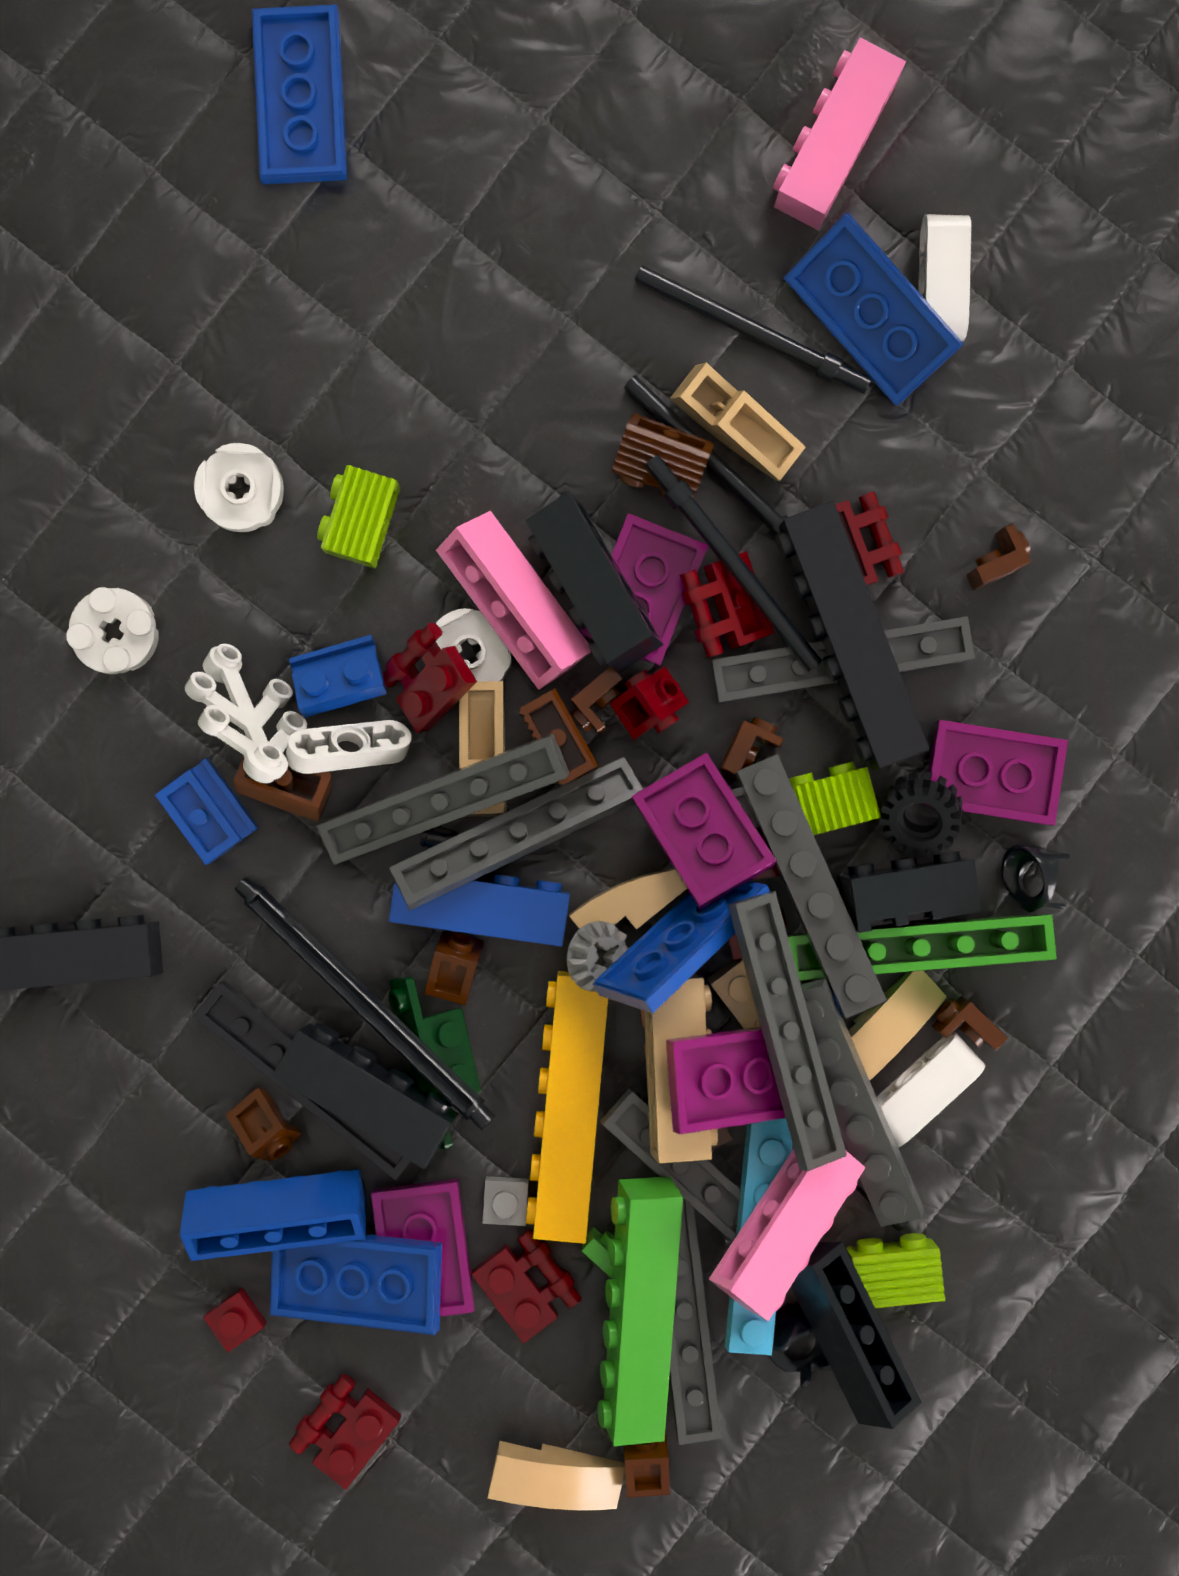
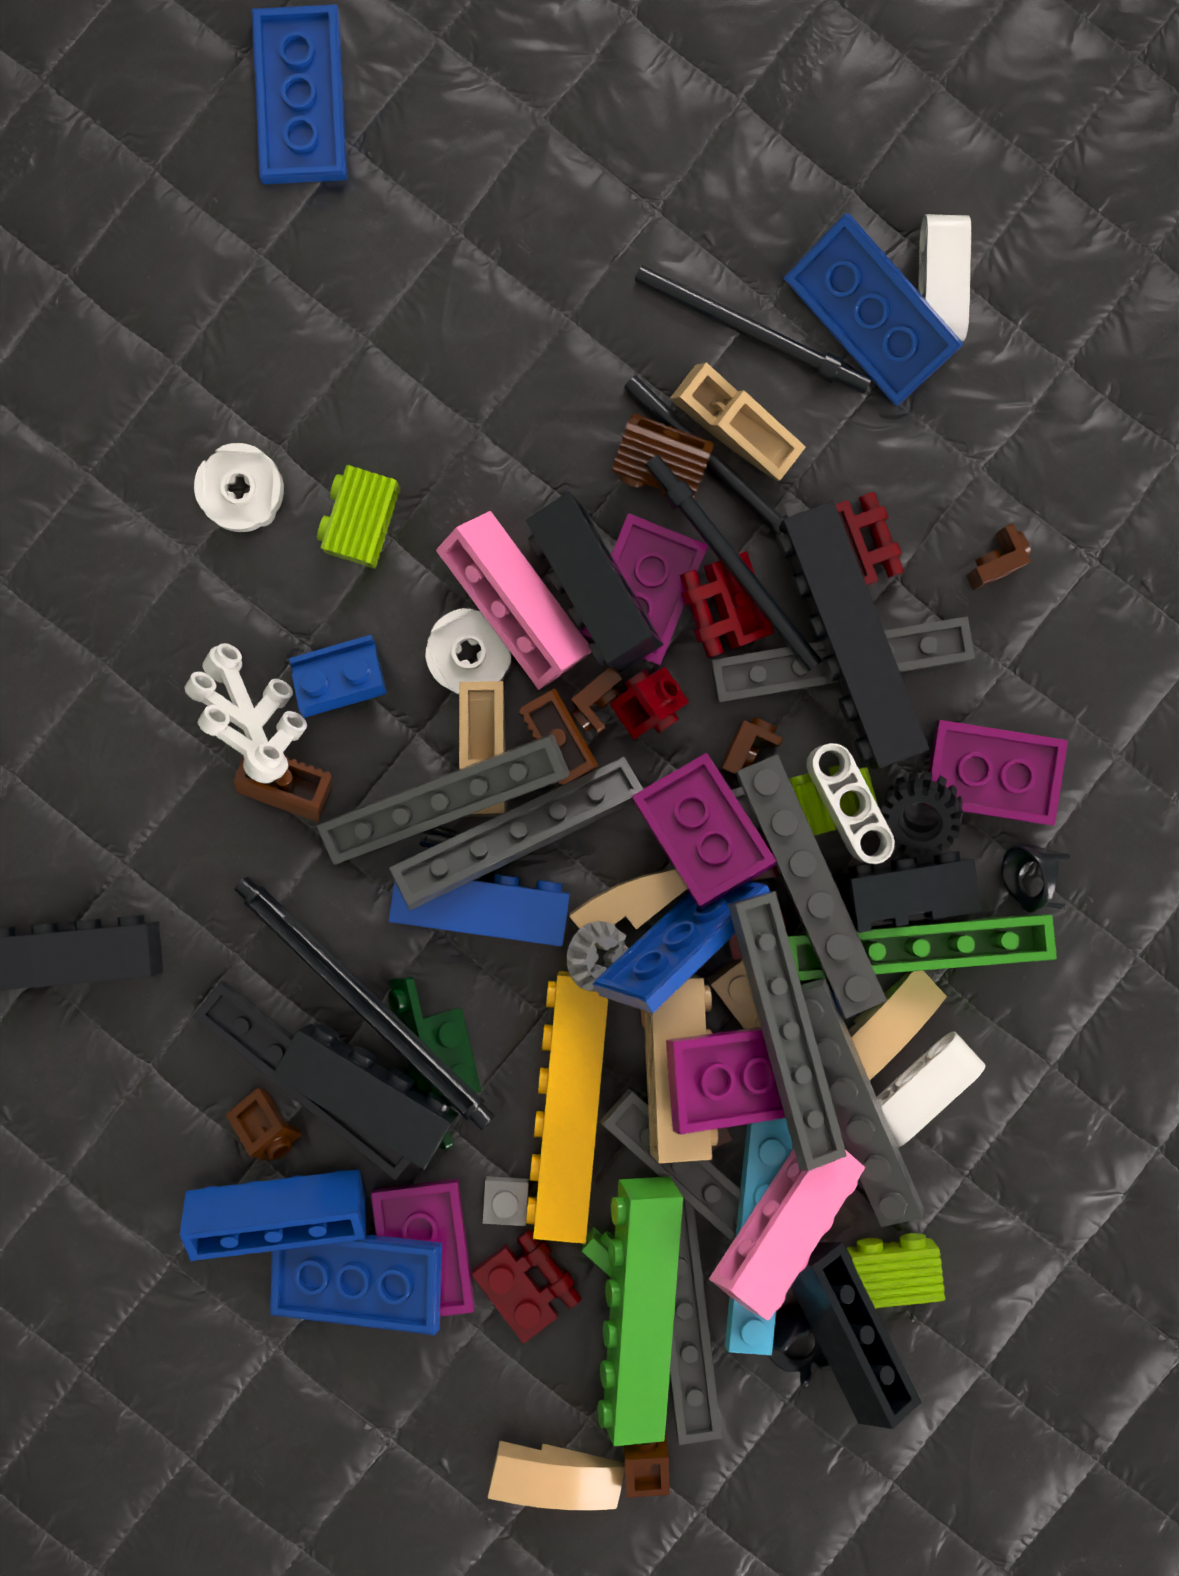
white plate [66,587,159,674] -> none
blue plate [155,758,260,865] -> none
dark red plate [203,1287,267,1353] -> none
white beam [285,720,411,774] -> none
dark red plate [289,1374,401,1490] -> none
dark red plate [383,622,477,734] -> none
reddish brown bracket [424,930,484,1006] -> none
bright pink brick [773,37,906,231] -> none
reddish brown bracket [932,996,1008,1051] -> none
none -> white beam [806,743,895,864]

